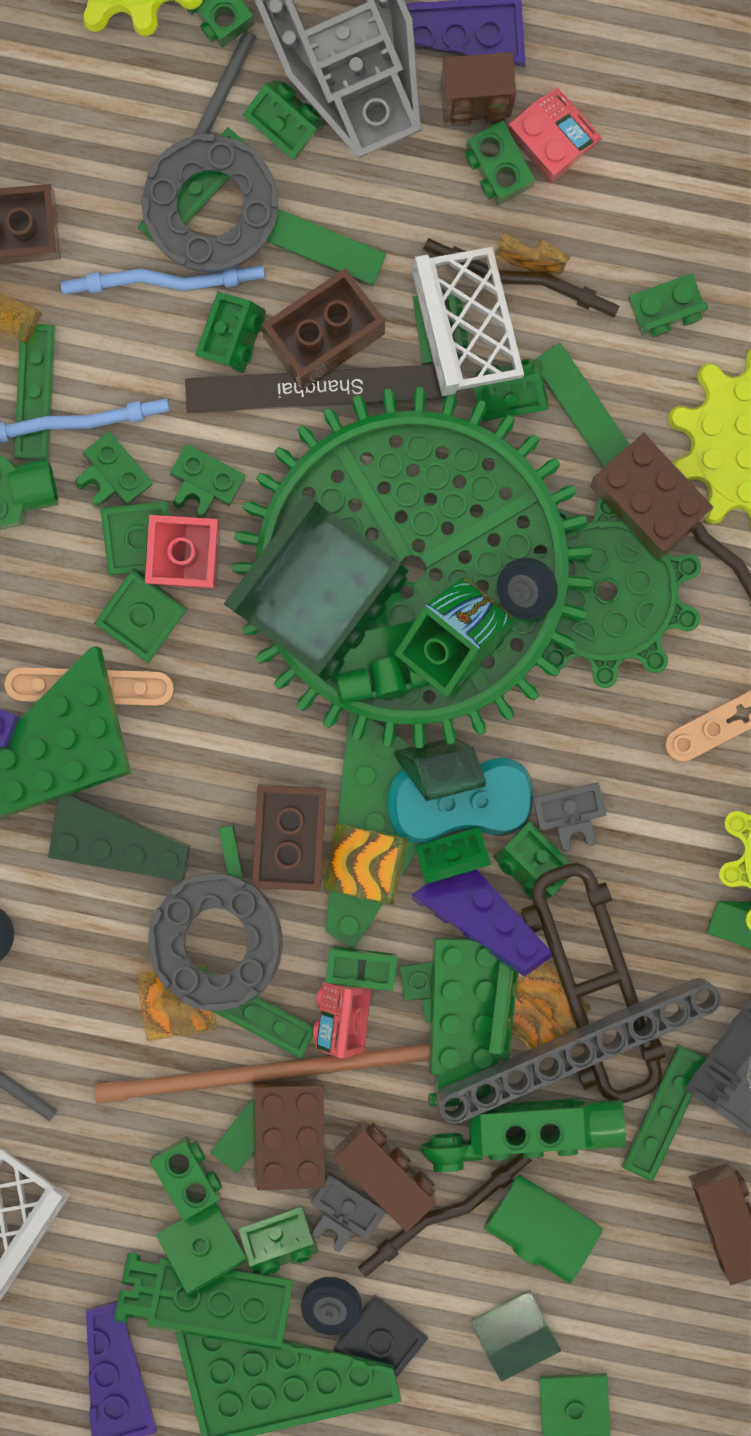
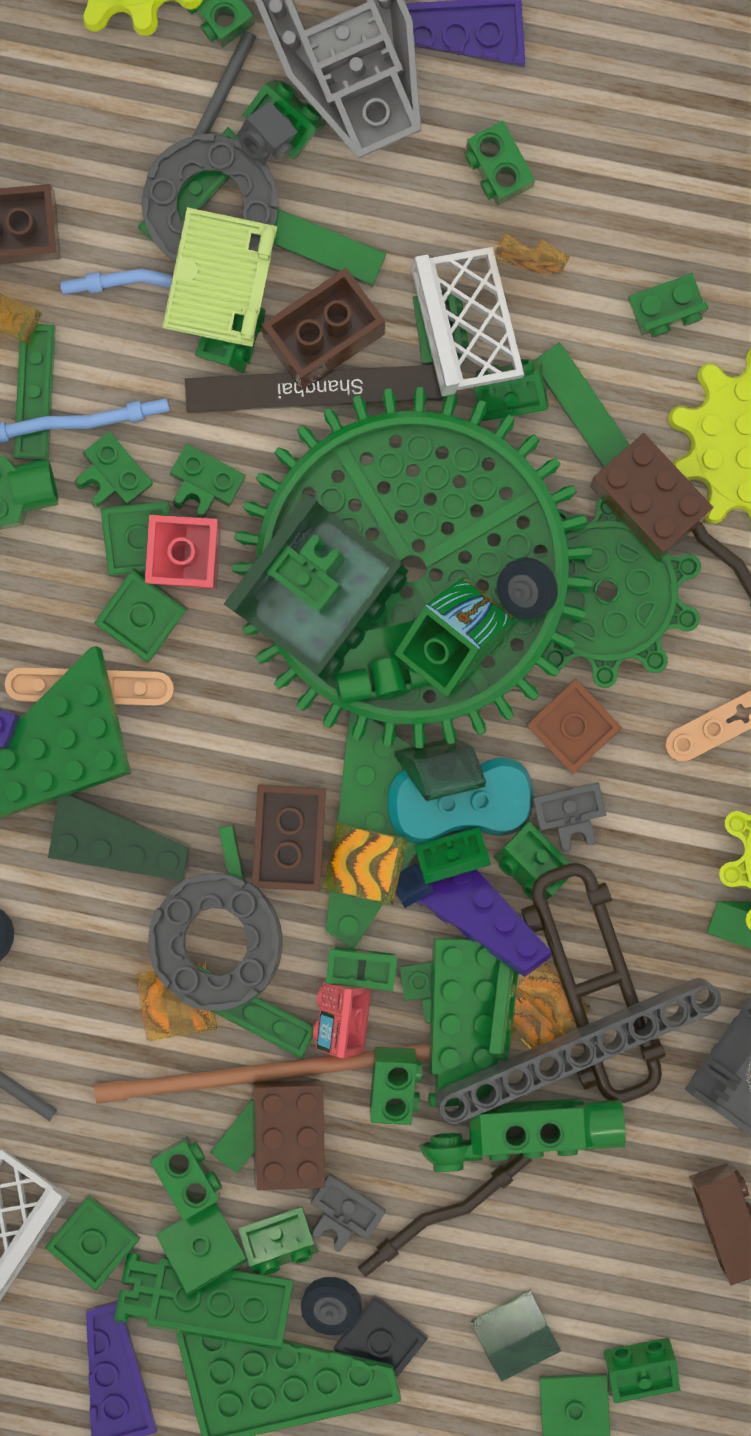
reddish brown brick [334,1120,436,1233] -> none
dark brown bar [423,238,620,318] -> none
reddish brown brick [440,52,516,126] -> none
green panel [483,1174,603,1284] -> none
coral slope [508,87,602,184] -> none
green tile [621,1044,707,1182] -> none
none -> green plate [44,1194,141,1291]
none -> yellowish green window [162,207,277,347]
none -> dark grey brick [237,101,298,165]
none -> green plate [266,534,345,615]
none -> green brick [370,1046,422,1125]
none -> dark blue tile [390,863,434,909]
none -> dark orange plate [526,679,622,774]
none -> green bracket [604,1338,681,1404]

